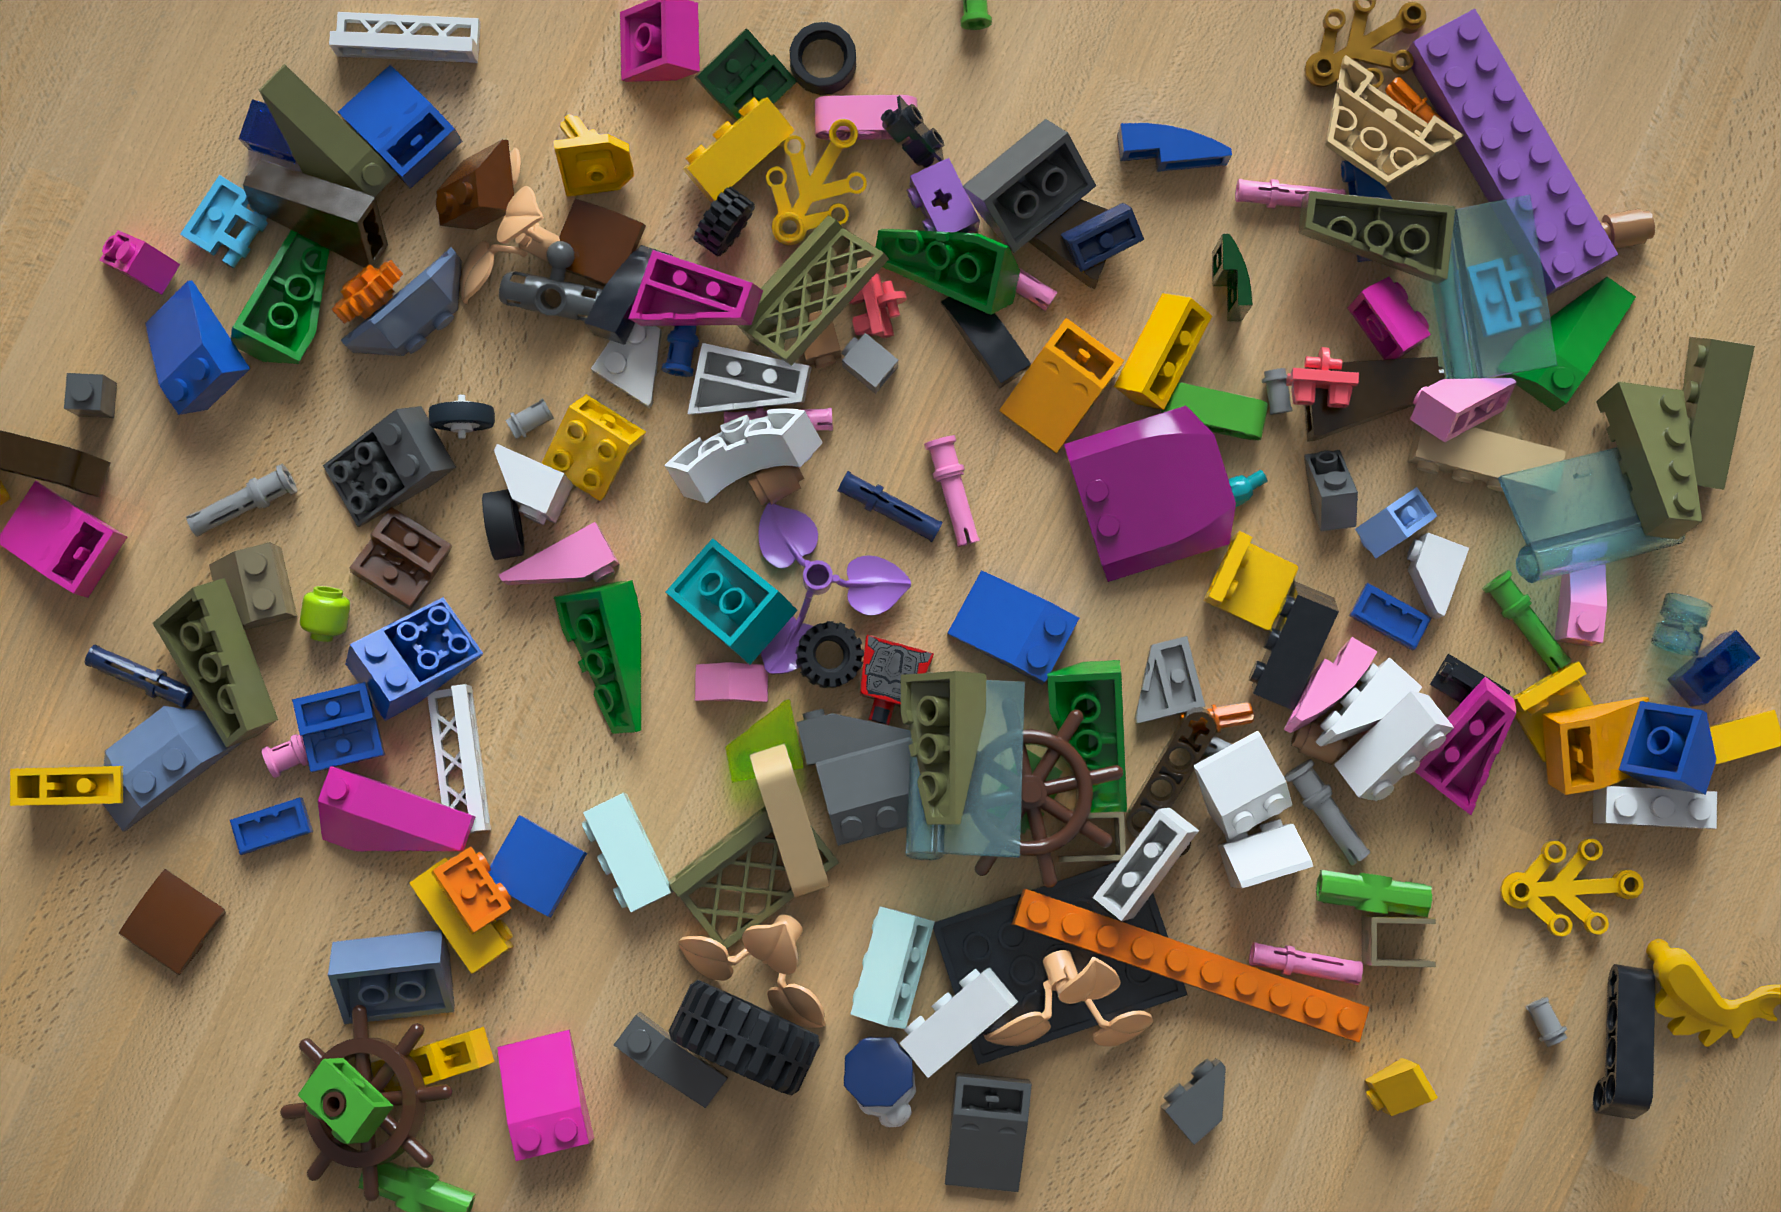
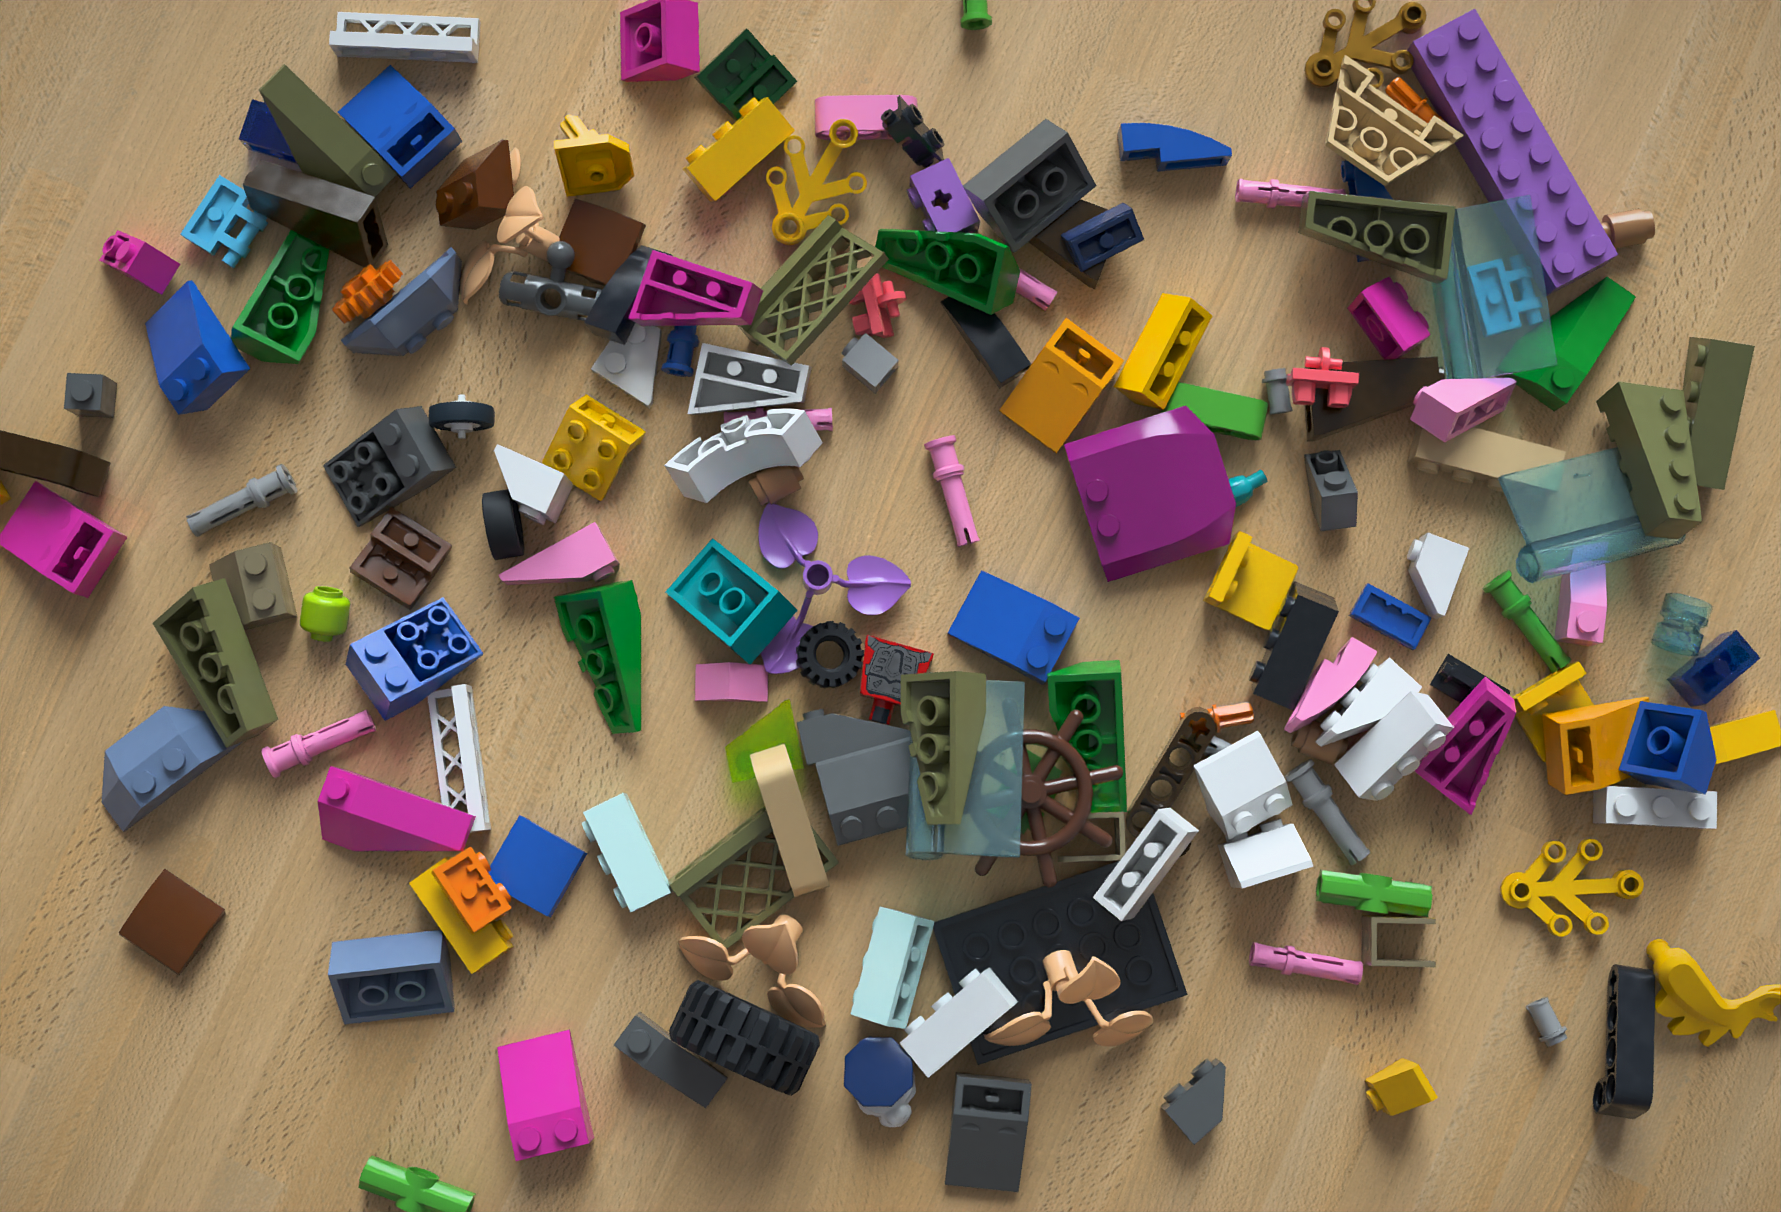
yellow slope [10,766,123,806] -> none
dark blue pin [85,644,194,709] -> none
blue plate [230,797,313,855] -> none
reddish brown brick [280,1005,452,1202] -> none
blue slope [292,682,385,773] -> none
yellow slope [371,1026,495,1092] -> none
light grey pin [505,398,554,439] -> none
black tyre [693,186,755,257] -> none
black tyre [789,22,856,95] -> none
medium nougat brick [795,311,841,369] -> none
dark blue pin [837,471,943,542] -> none
orange plate [1012,889,1370,1043] -> none
light grey wing [1135,636,1205,724] -> none
dark green slope [1212,234,1253,321] -> none
light blue slope [1355,487,1437,559] -> none

